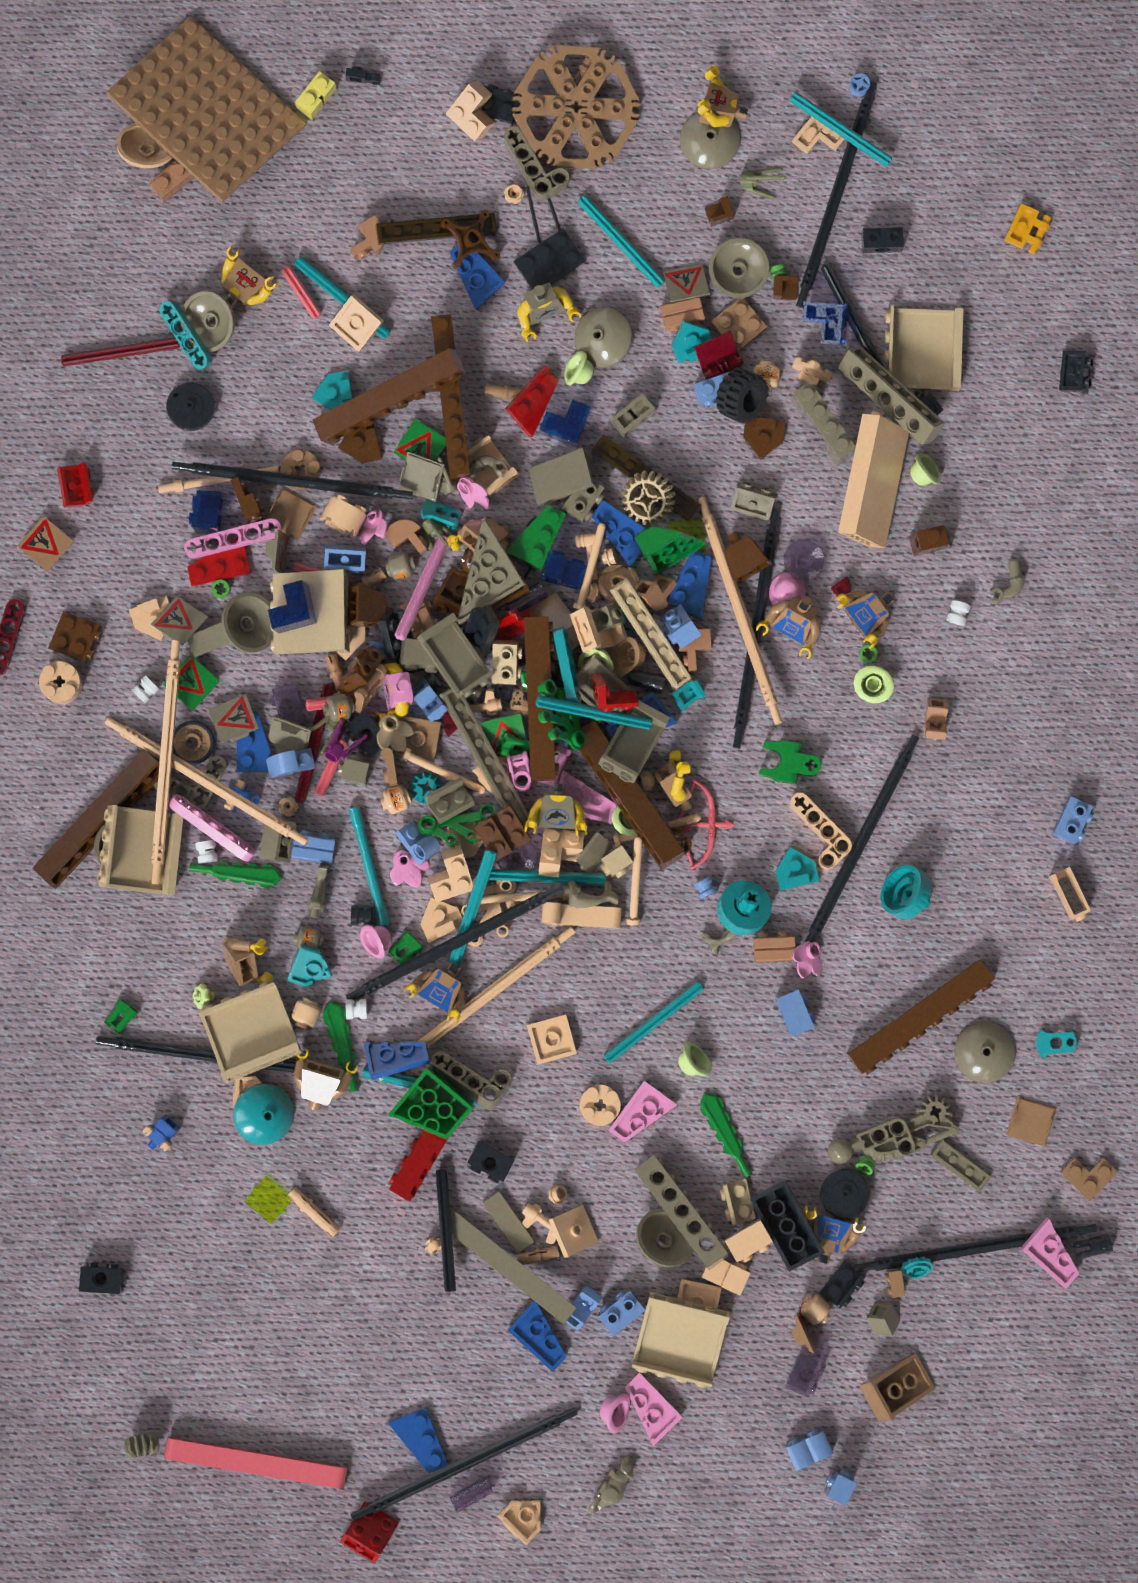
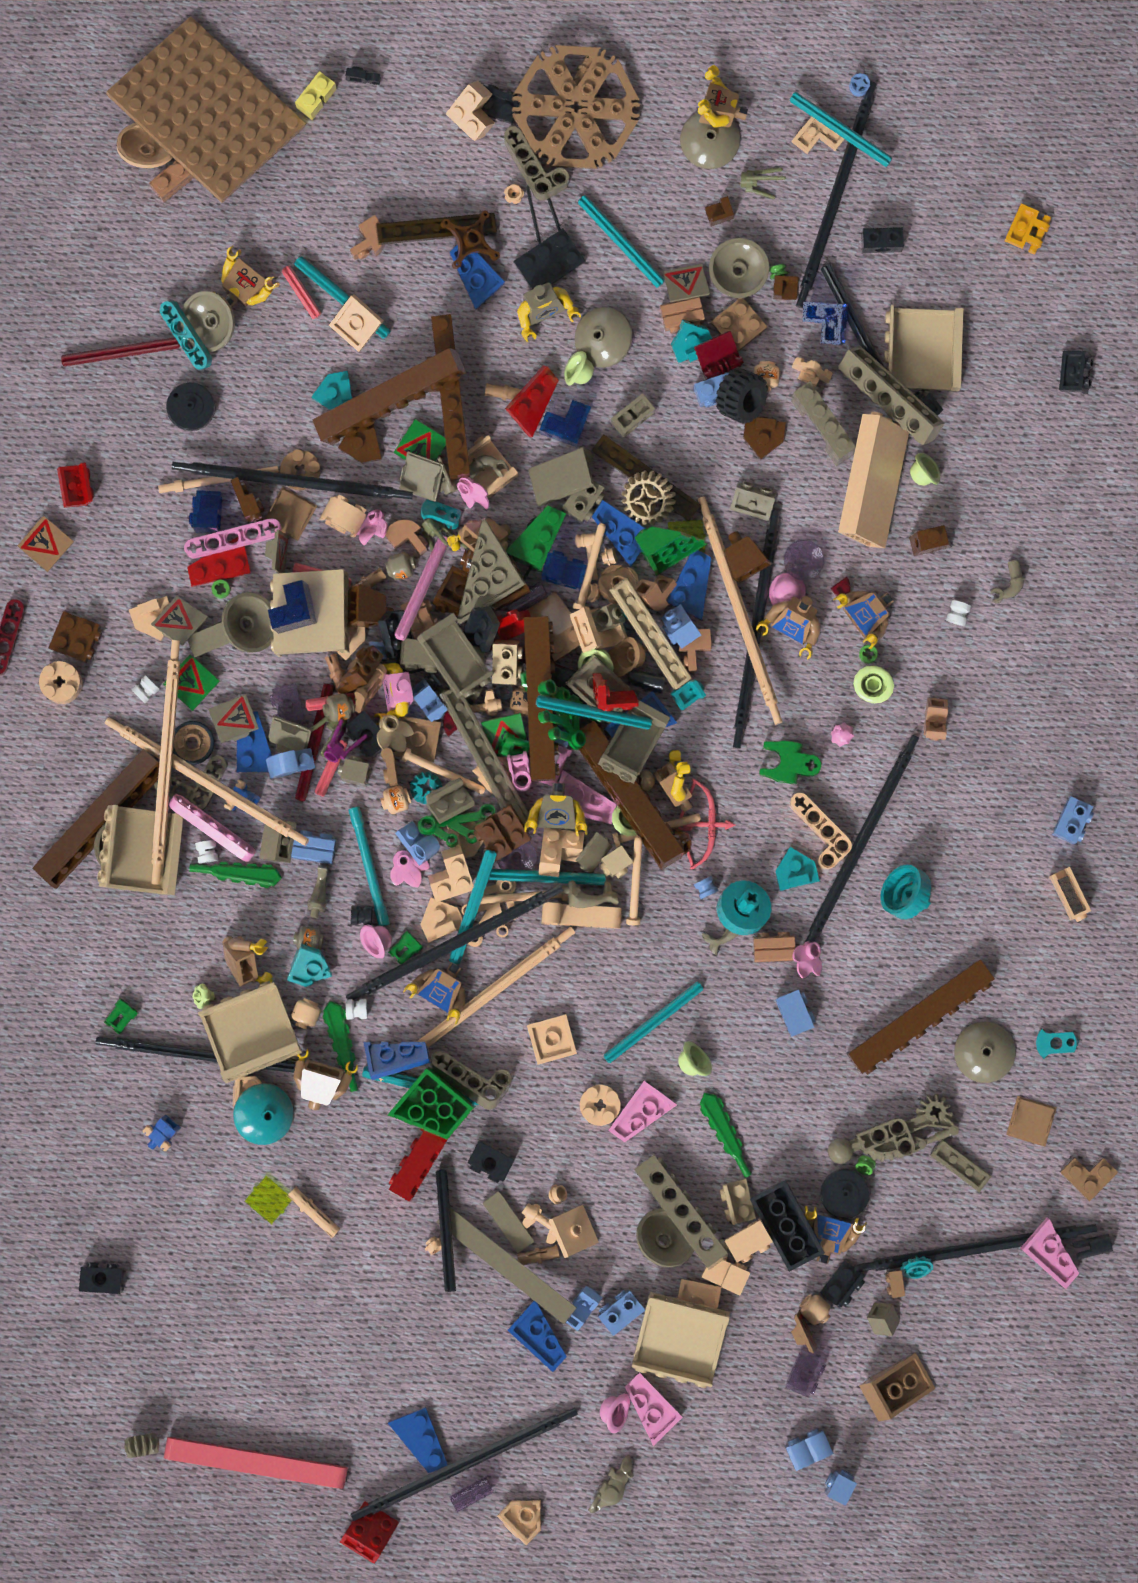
light nougat plate [278,797,298,817] -> none
medium blue brick [324,544,366,573] -> none
teal beam [553,627,581,703] -> none
none -> bright pink piece [831,722,854,747]

